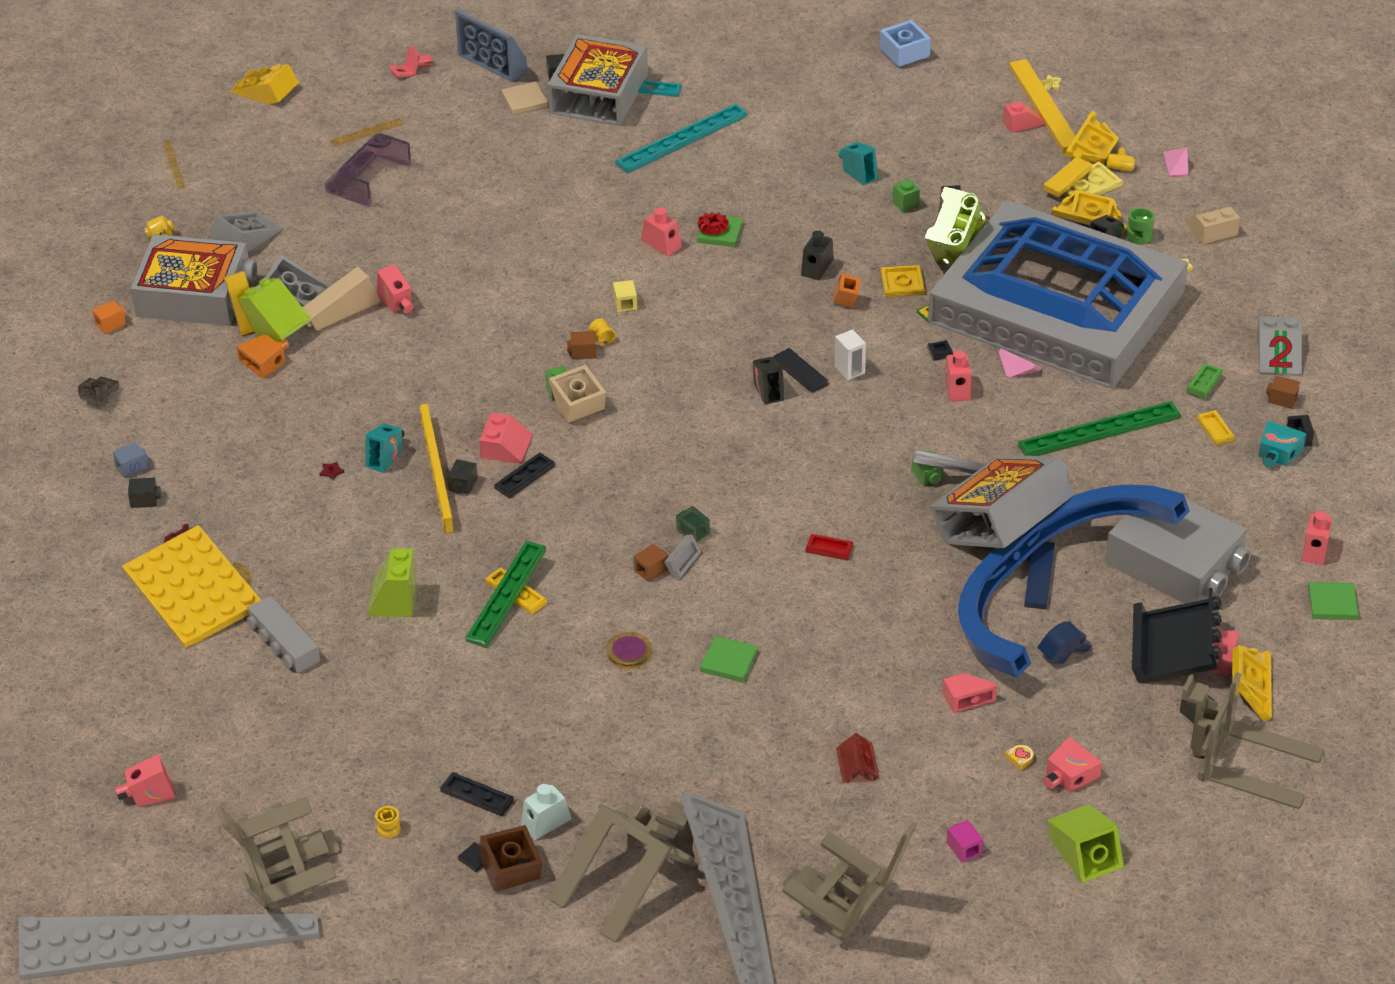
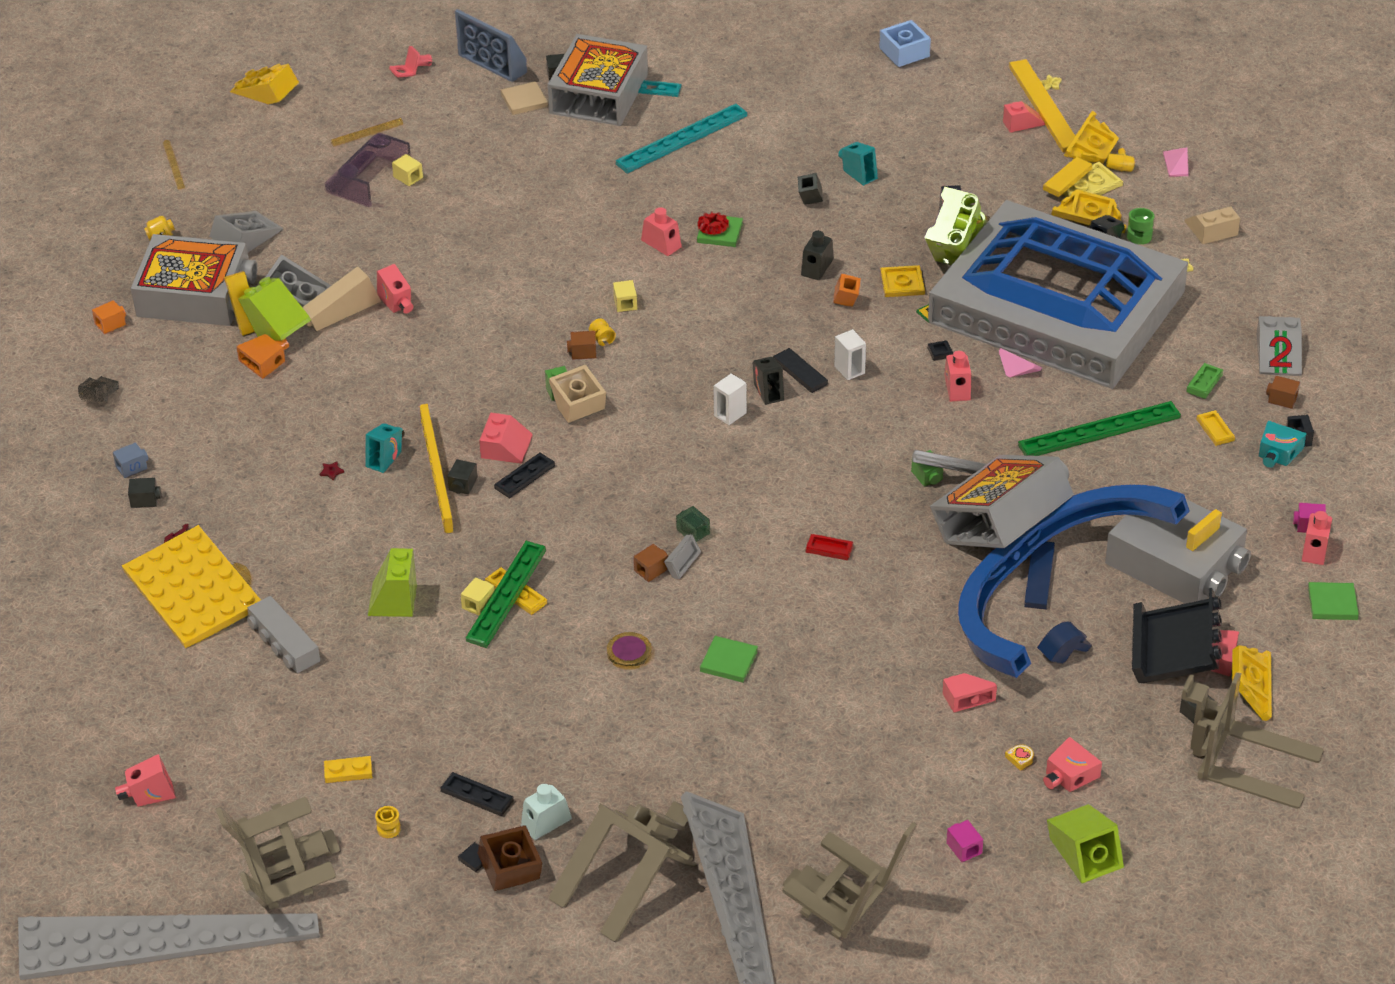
clear red panel [836,733,879,783] -> none
bright green brick [892,179,920,213] -> none
none -> yellow plate [324,756,373,783]
none -> light yellow brick [392,154,423,186]
none -> light yellow brick [461,577,495,615]
none -> white brick [714,374,746,425]
none -> pearl dark grey brick [798,173,823,205]
none -> yellow tile [1186,509,1222,551]
none -> dark pink brick [1293,503,1326,533]

